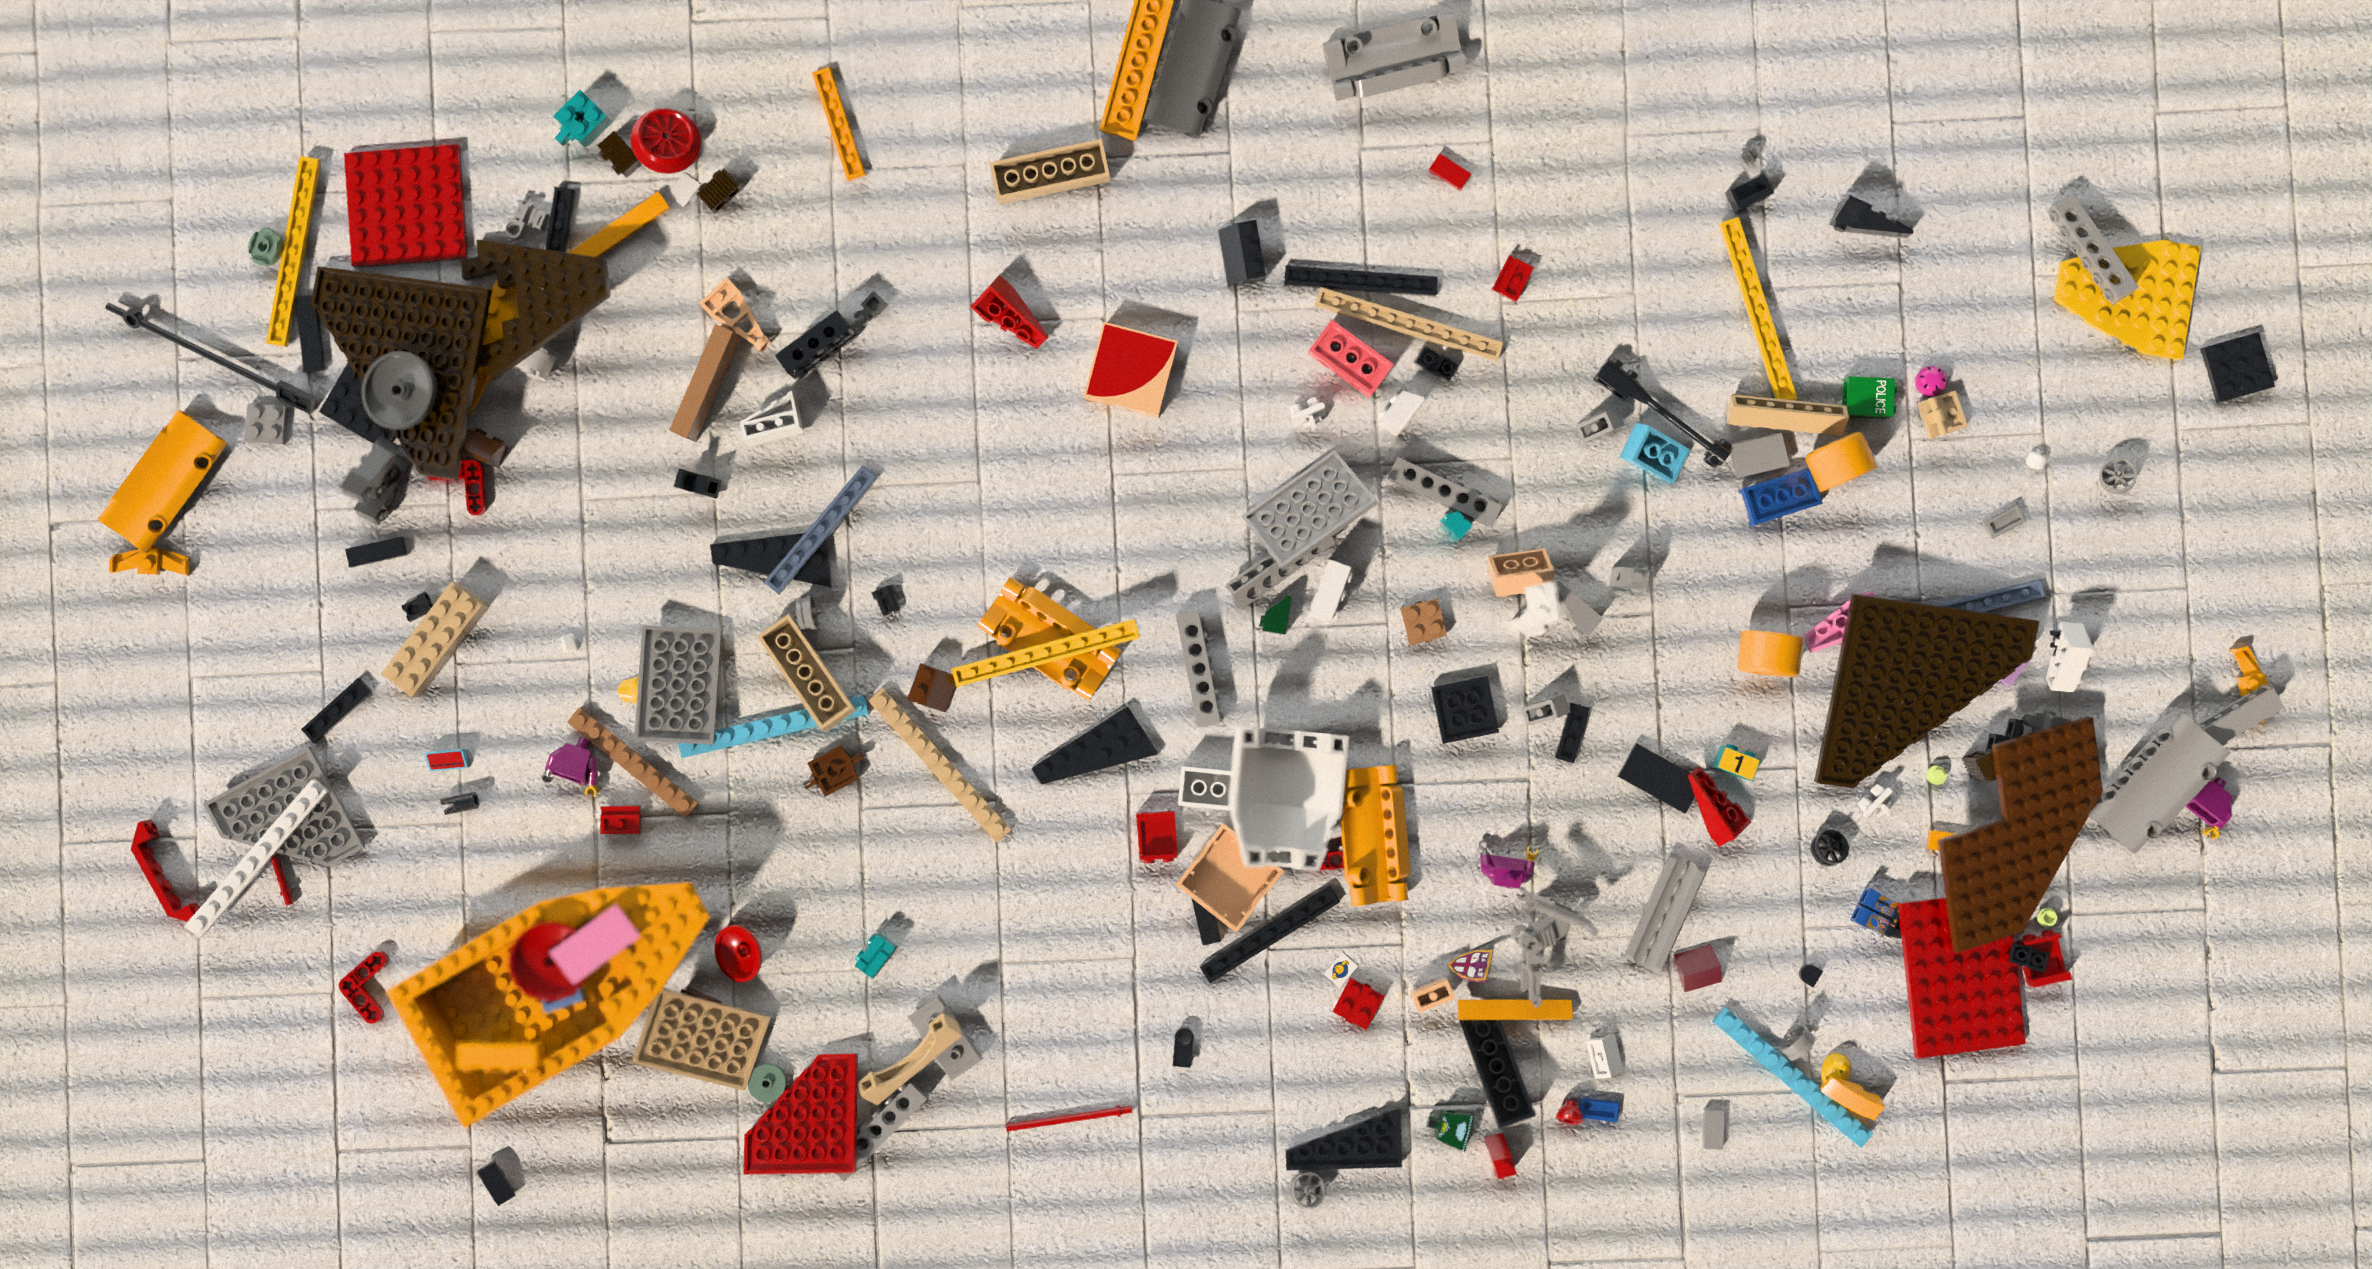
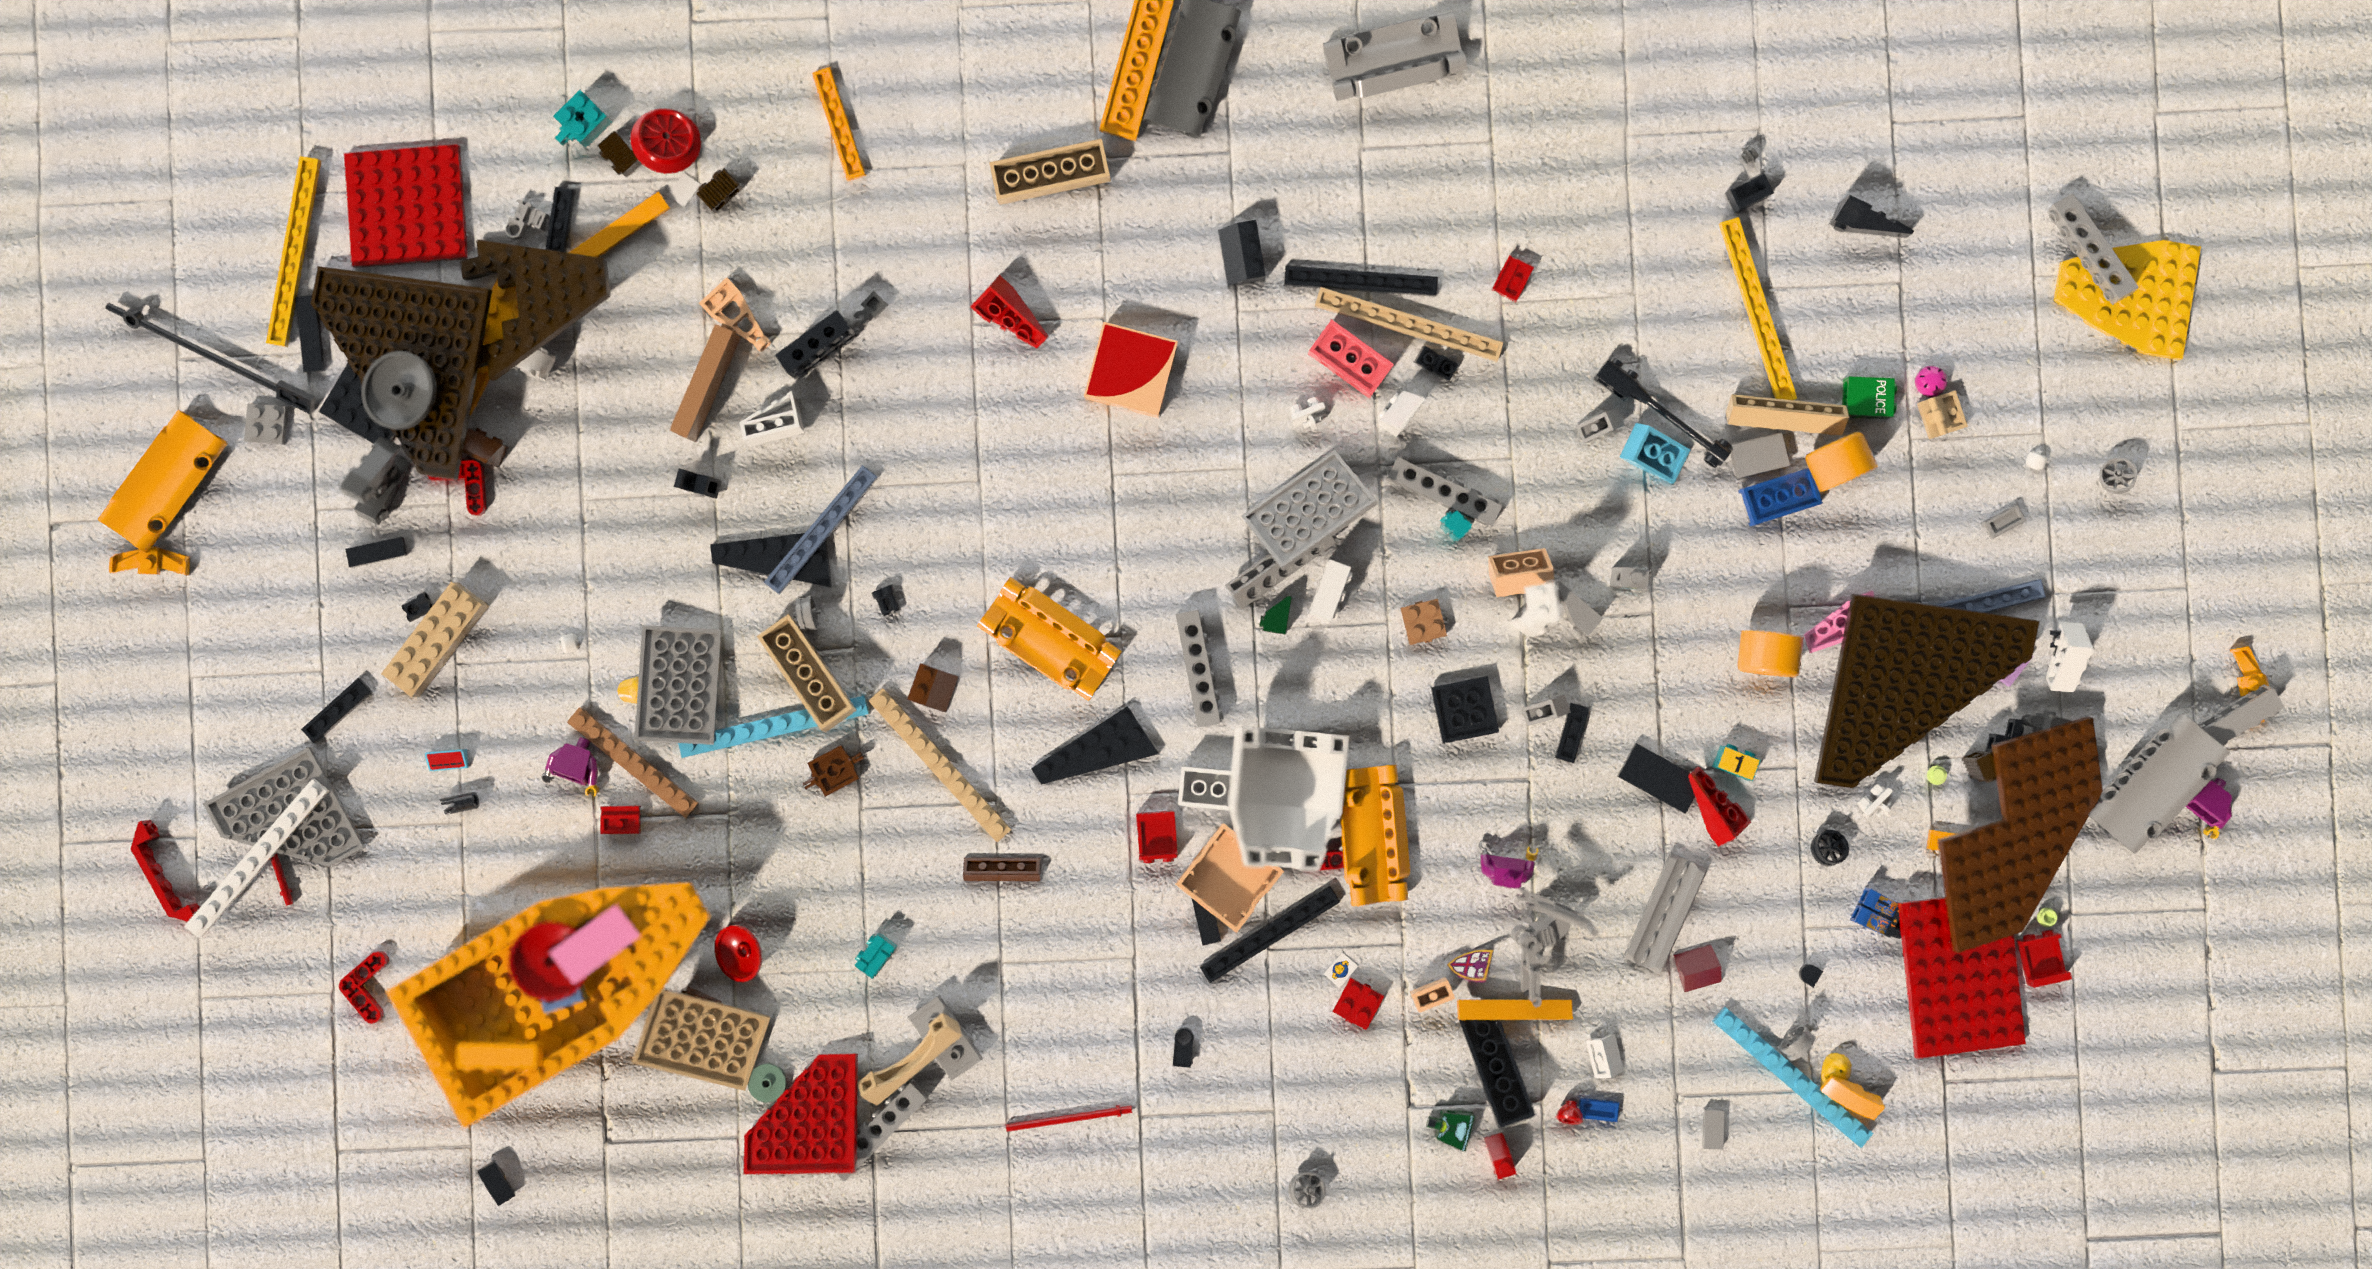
sand green plate [248,228,284,267] -> none
yellow plate [951,618,1141,687] -> none
black wing [1285,1108,1402,1170] -> none
red tile [1428,153,1471,191] -> none
black slope [2008,943,2049,972] -> none
black plate [2200,332,2275,403] -> none
none -> reddish brown slope [963,858,1041,881]

